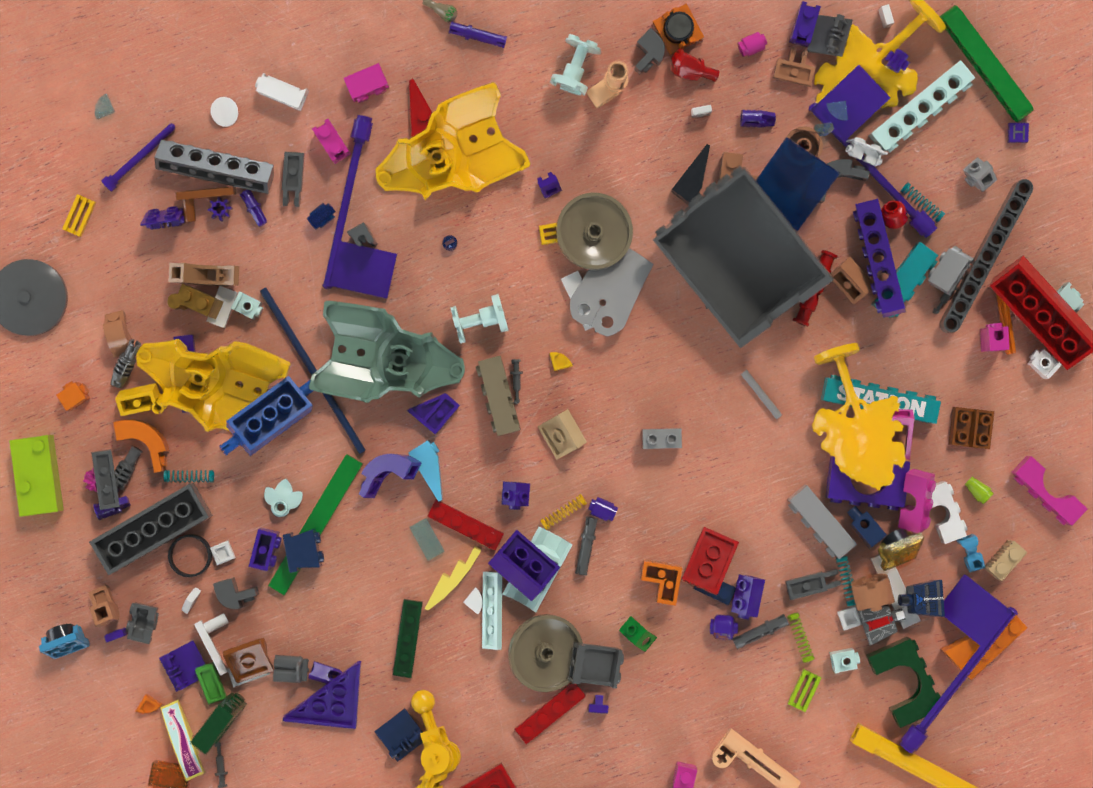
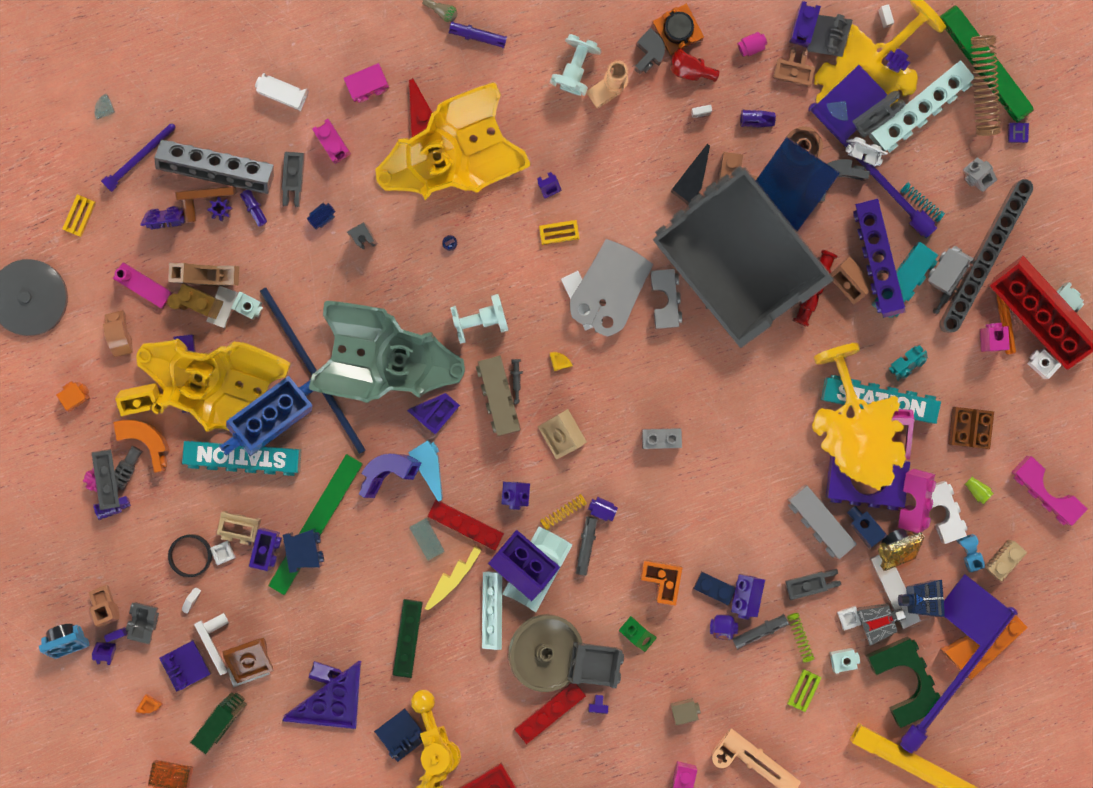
lime brick [9,435,64,517] -> none
dark grey brick [89,483,213,575] -> none
dark grey hinge [110,339,141,388] -> none
slope [160,700,205,781] -> none
teal piece [163,470,214,483] -> none
bright green tile [195,662,227,705] -> none
white sticker [211,97,238,127] -> none
dark grey brick [213,577,259,609] -> none
dark grey piece [215,742,228,788] -> none
light aqua plate [264,479,303,517] -> none
dark grey piece [273,655,309,683] -> none
dark purple flag [322,115,397,299] -> none
white tile [463,587,482,614] -> none
dark tan dish [556,193,633,270] -> none
red plate [681,527,739,595] -> none
light grey bar [741,370,782,419] -> none
clear light blue tile [814,122,834,136] -> none
teal piece [835,556,856,606] -> none
nougat brick [851,574,895,611] -> none
red head [881,200,908,229] -> none
none -> dark purple tile [92,642,116,665]
none -> dark pink piece [113,262,173,309]
none -> teal brick [182,441,302,476]
none -> tan window [217,511,262,545]
none -> light grey arch [650,269,682,329]
none -> dark tan brick [671,698,701,725]
none -> dark grey hinge [852,91,906,138]
none -> teal hinge [889,345,928,381]
none -> medium nougat piece [971,35,1001,136]

